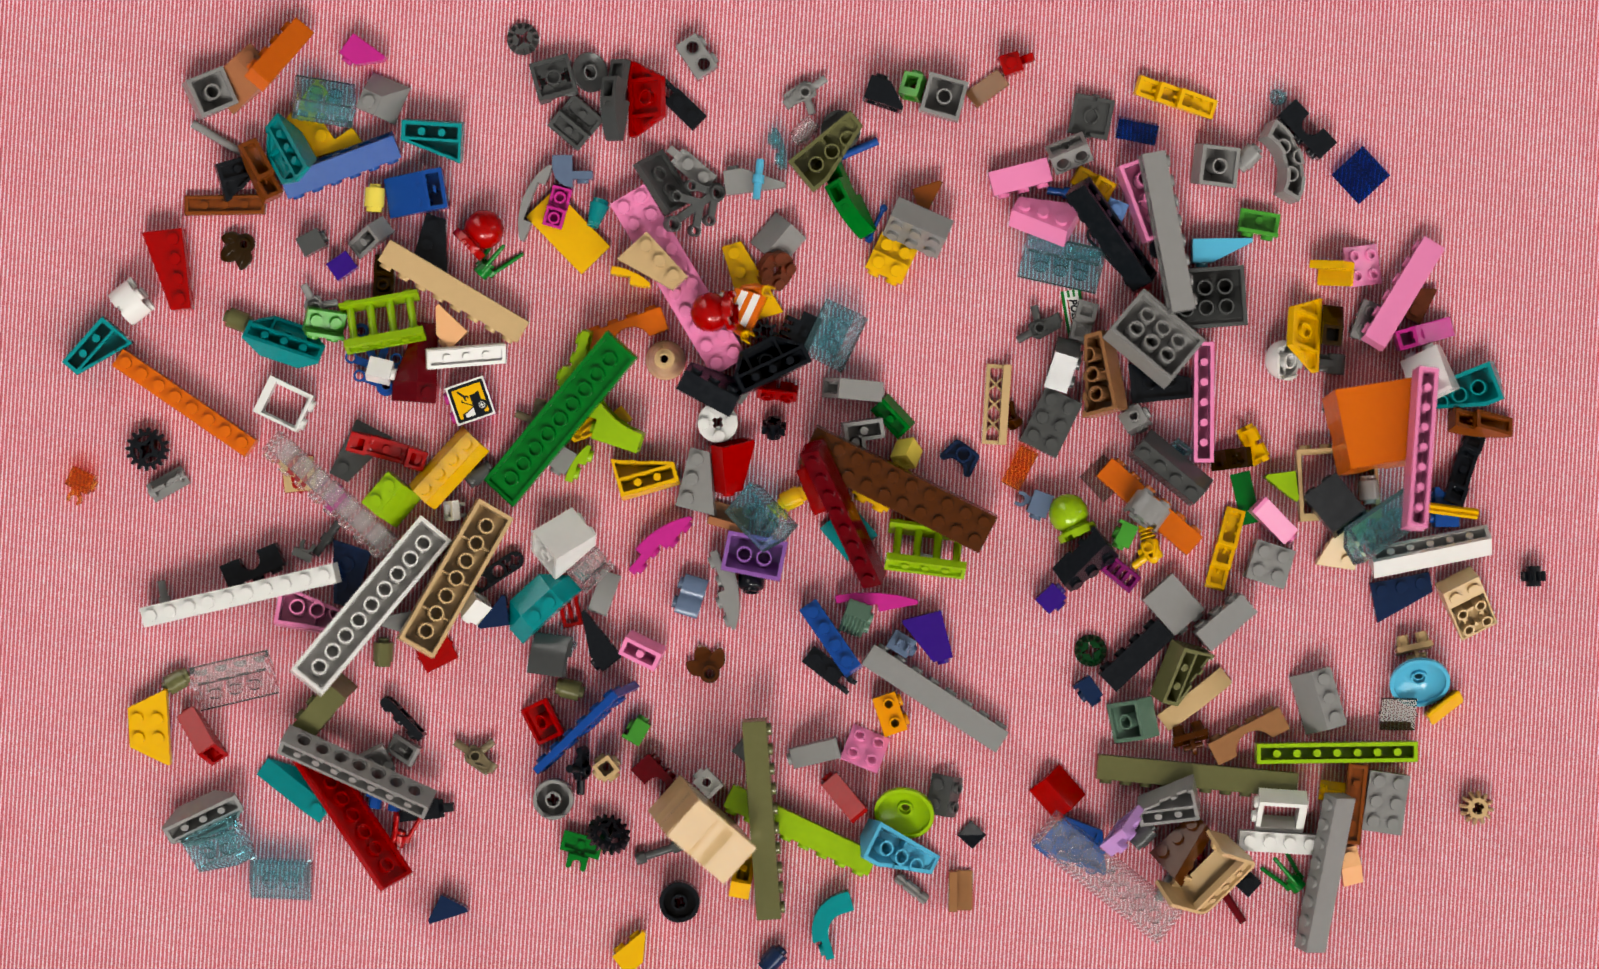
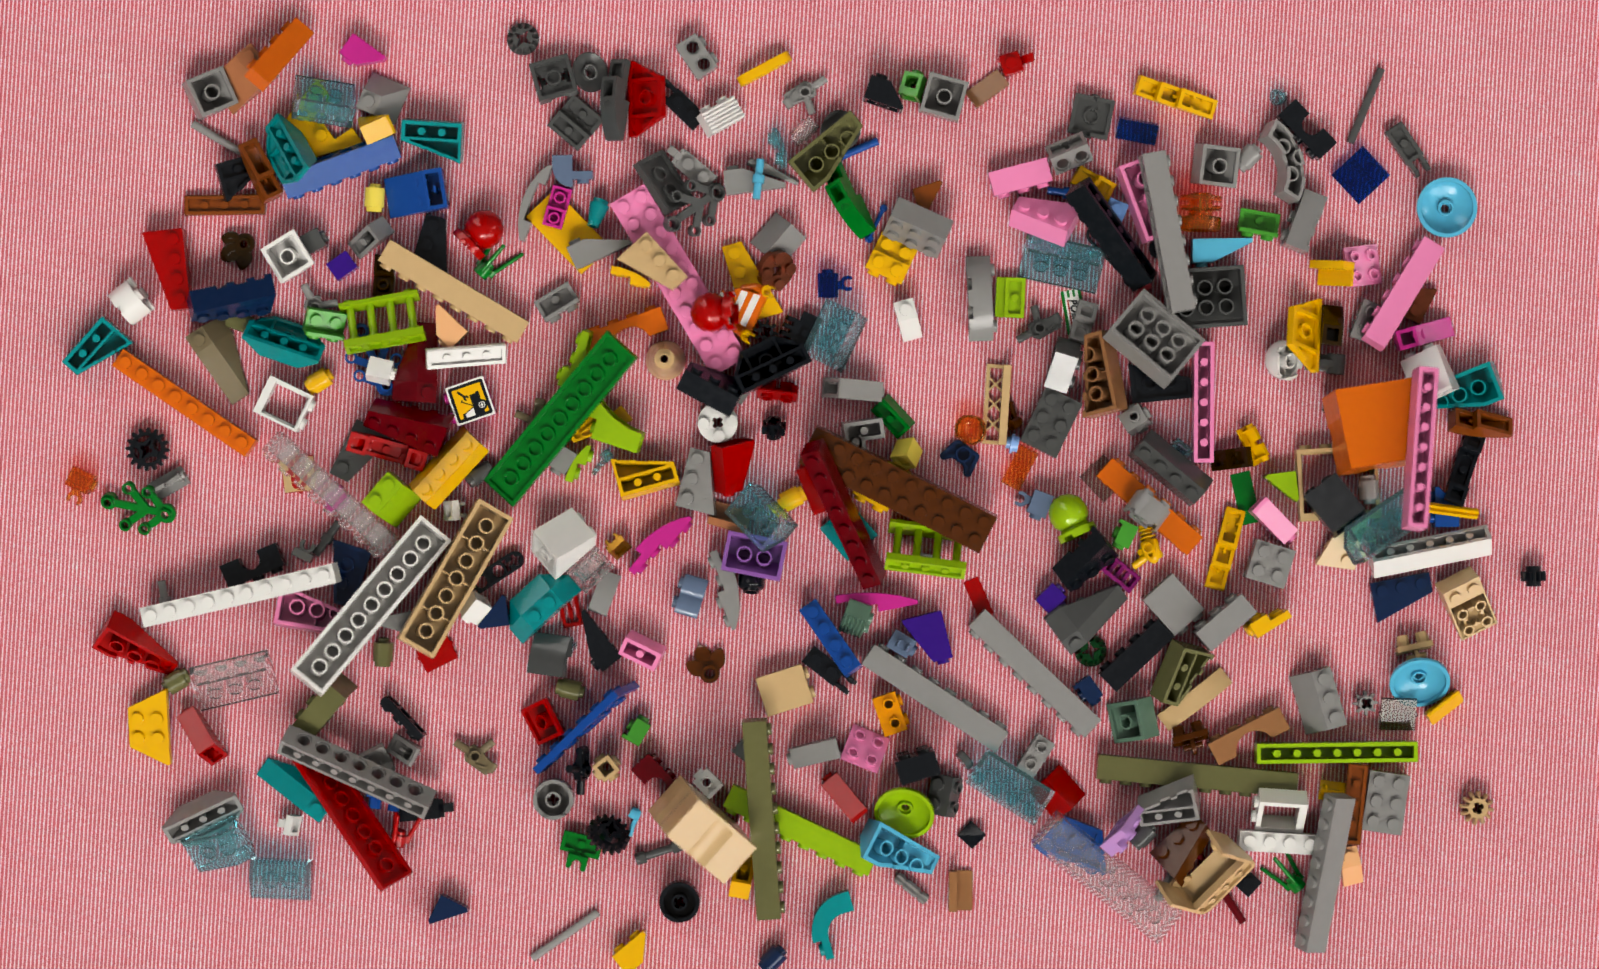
none -> red wedge [92,610,179,675]
none -> green plant [101,481,176,535]
none -> dark tan wedge [185,319,249,405]
none -> dark blue wedge [187,273,276,323]
none -> white slope [260,229,315,284]
none -> white tile [277,815,303,836]
none -> yellow brick [303,367,335,395]
none -> yellow slope [357,114,396,145]
none -> dark red wedge [363,398,455,458]
none -> light grey bar [530,909,600,961]
none -> light grey bracket [534,281,580,324]
none -> light grey slope [566,238,632,270]
none -> clear light blue hand [591,449,613,475]
none -> pearl gold tile [605,533,632,560]
none -> medium azure hand [628,807,641,836]
none -> white brick [696,95,745,138]
none -> yellow beam [737,51,792,87]
none -> light grey piece [747,158,799,185]
none -> tan brick [755,663,816,717]
none -> clear blue brick [818,269,852,298]
none -> white slope [893,297,923,342]
none -> black brick [894,745,941,786]
none -> clear orange hair [954,415,987,445]
none -> dark grey tile [955,750,973,770]
none -> red sticker [963,576,994,616]
none -> clear light blue slope [965,749,1055,826]
none -> light grey brick [966,256,997,342]
none -> light grey brick [968,609,1101,737]
none -> lime plate [995,277,1026,319]
none -> light blue plate [1005,433,1020,453]
none -> light grey brick [1015,732,1056,778]
none -> dark grey wedge [1043,583,1128,655]
none -> clear orange wheel [1180,192,1222,232]
none -> yellow plate [1243,608,1292,638]
none -> light grey wedge [1279,189,1328,254]
none -> dark grey bar [1347,67,1385,144]
none -> light grey gear [1352,690,1378,716]
none -> dark grey hinge [1384,121,1430,178]
none -> medium azure dish [1417,177,1477,238]

